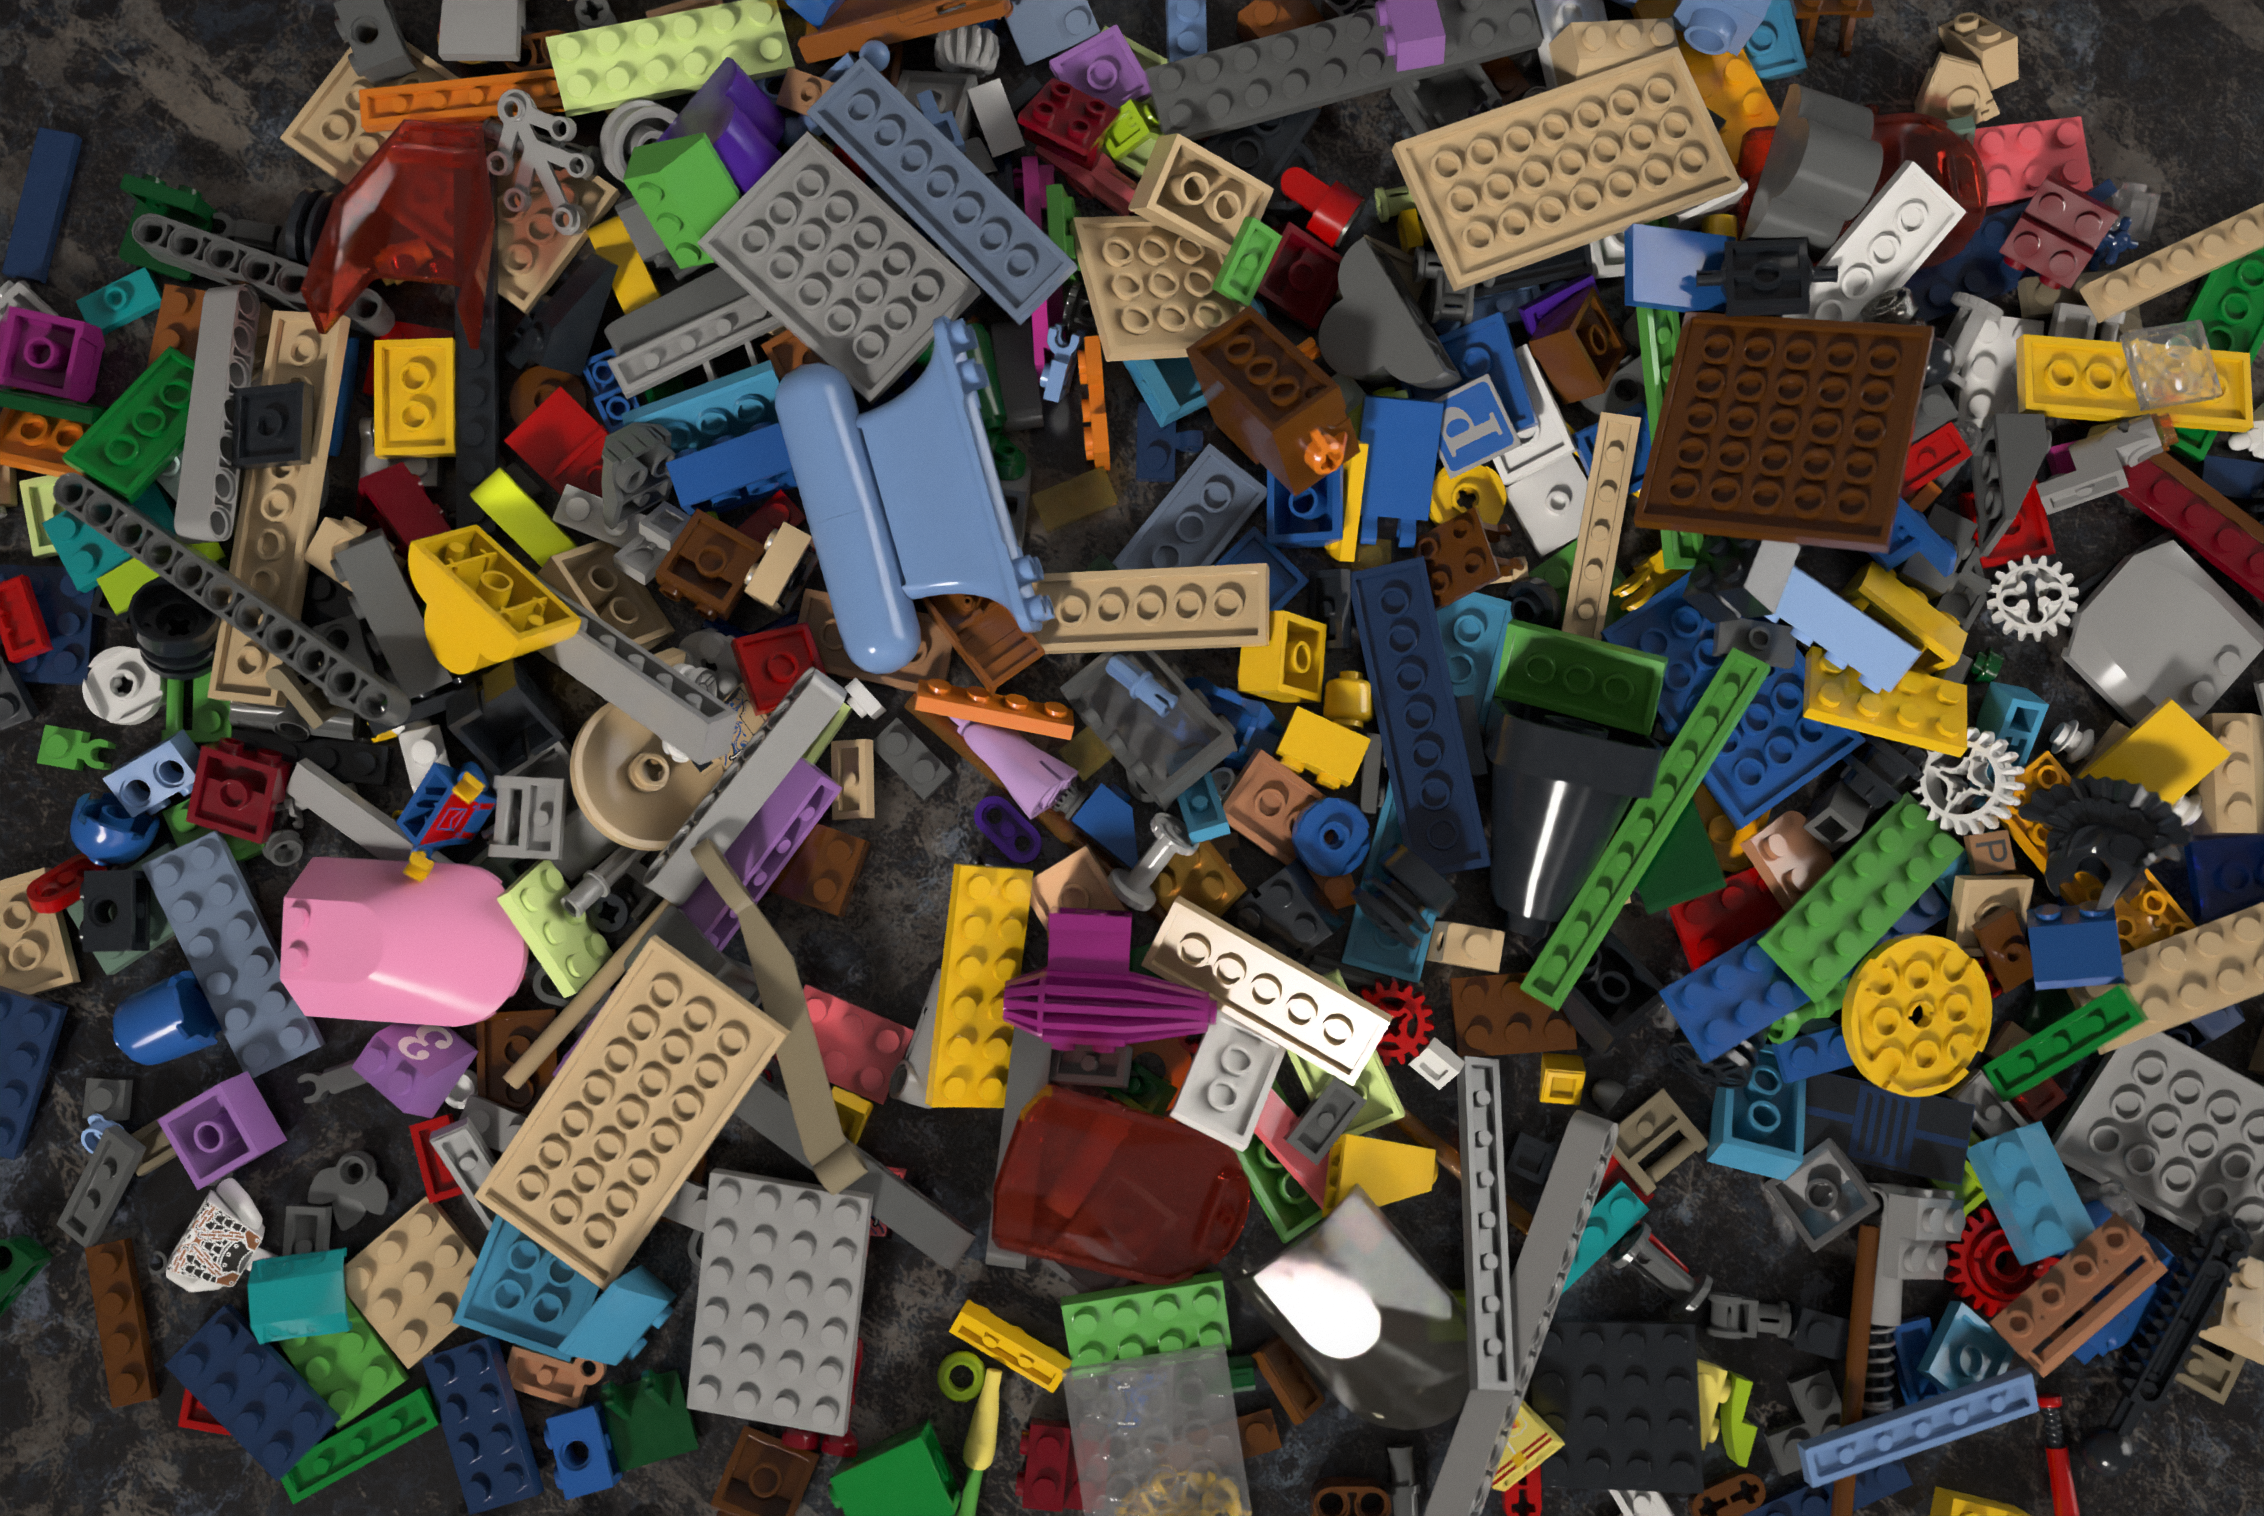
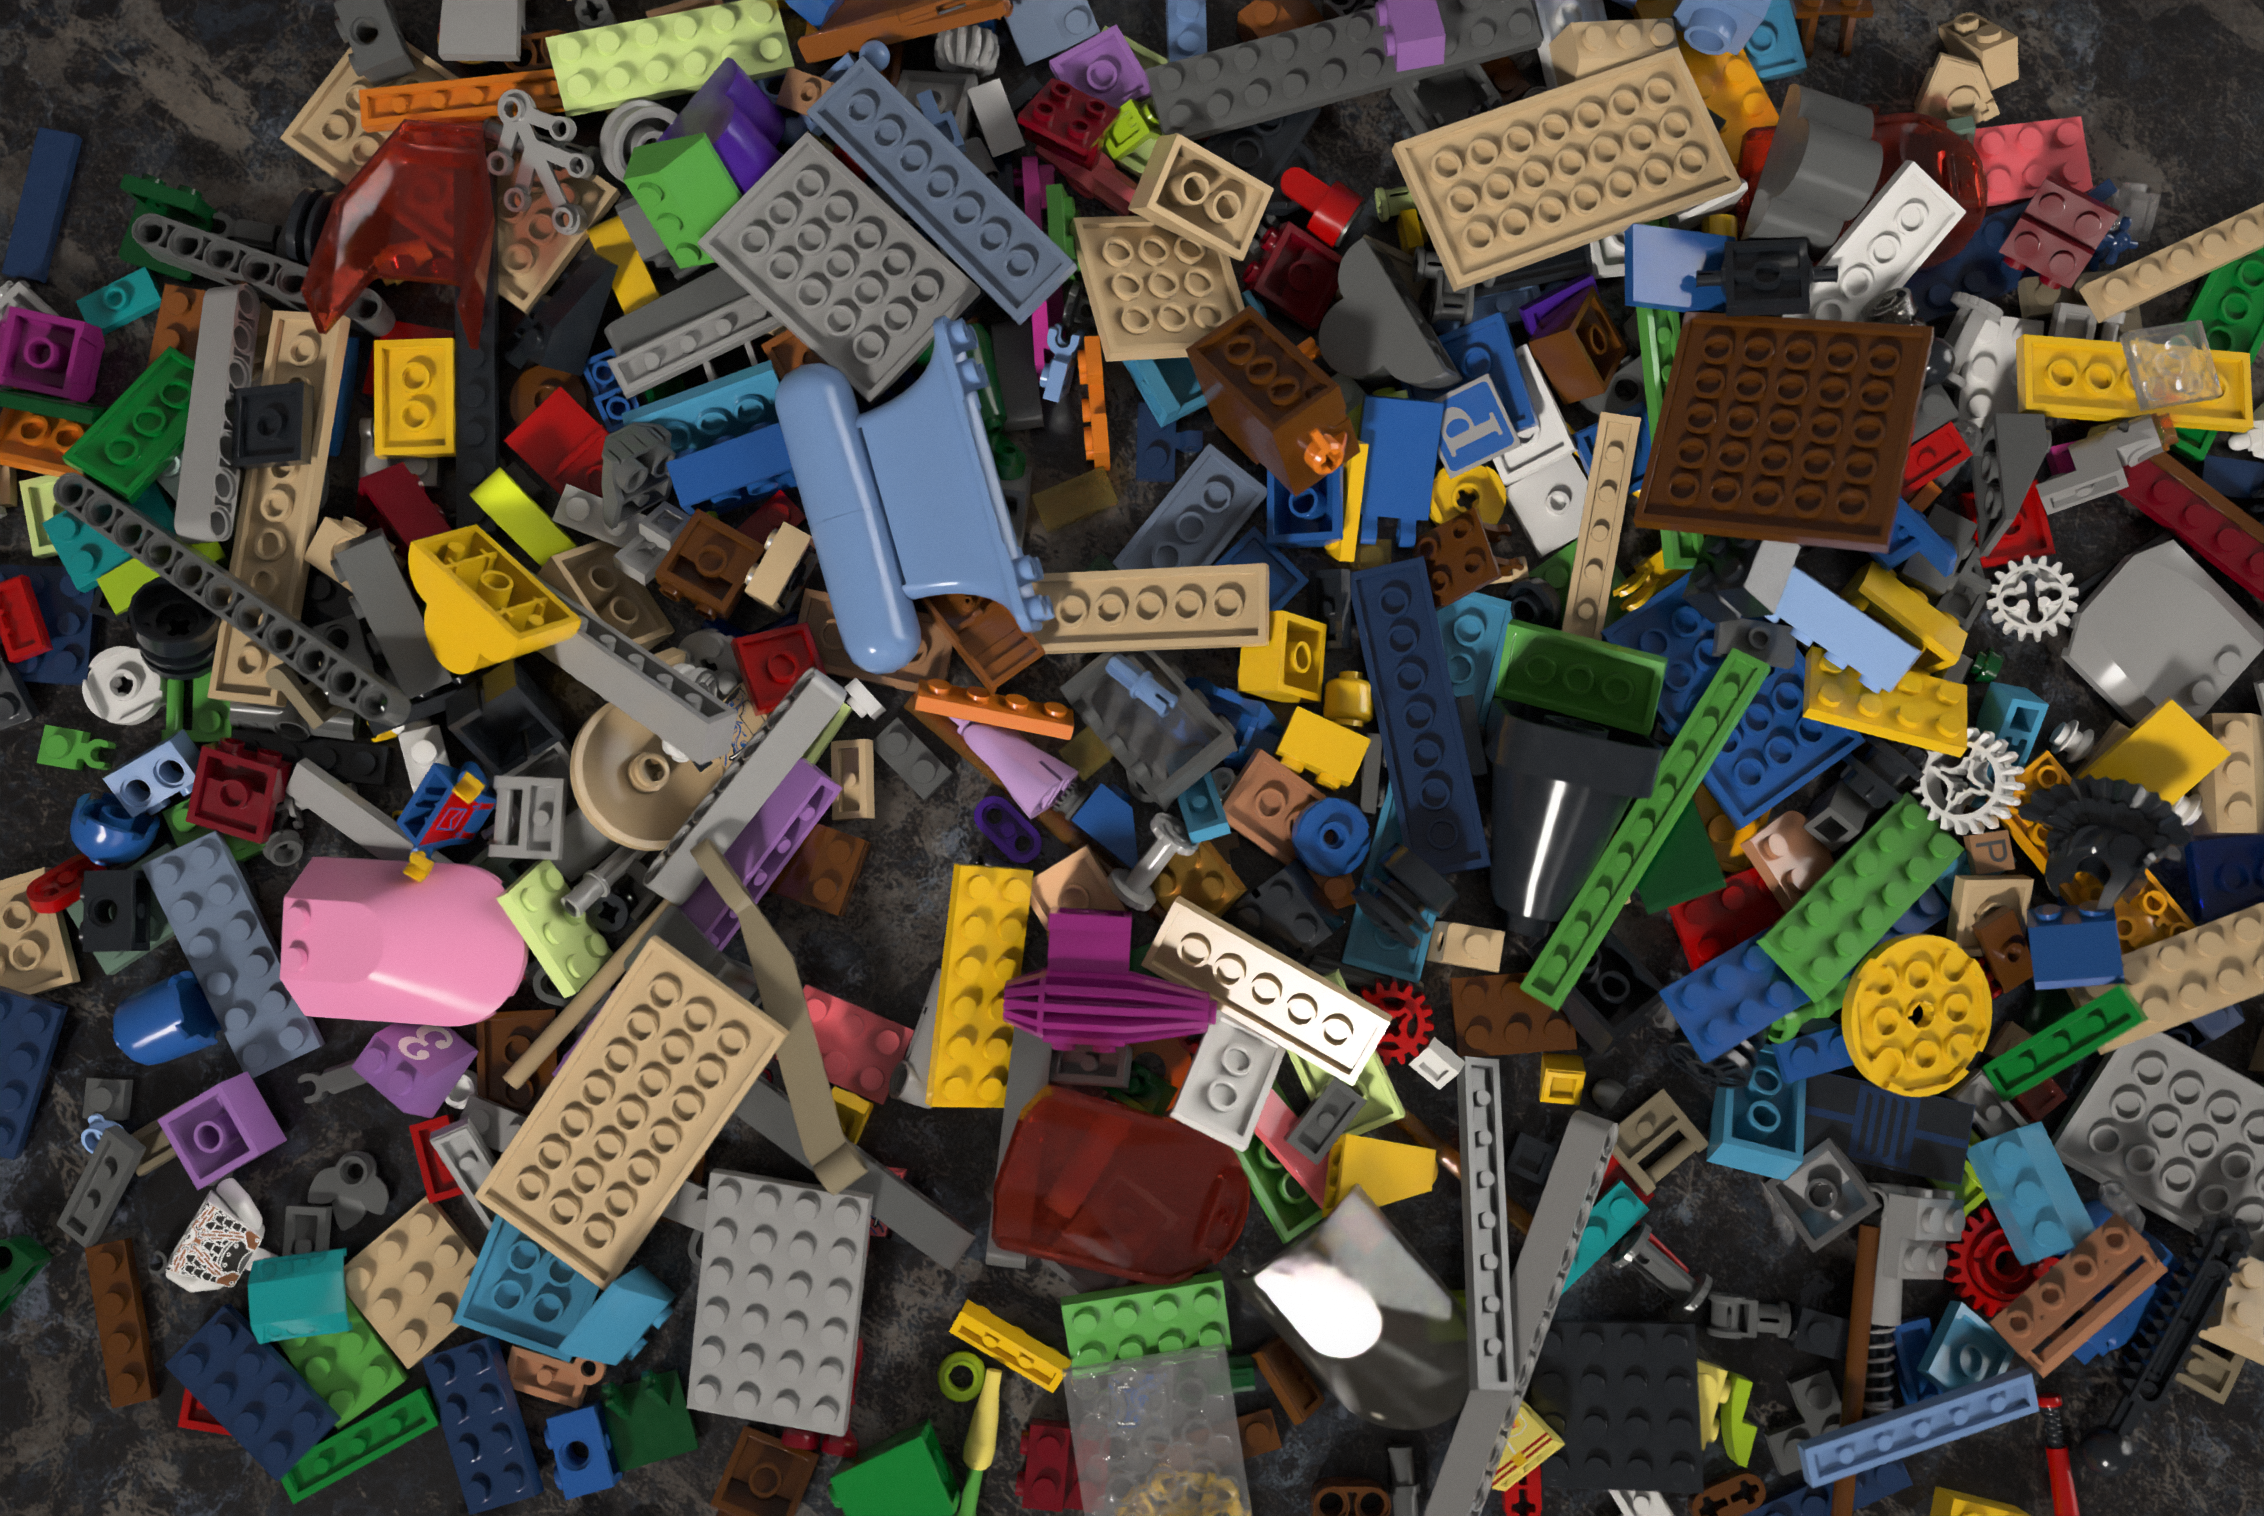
bright green plate [1212,217,1282,307] -> none

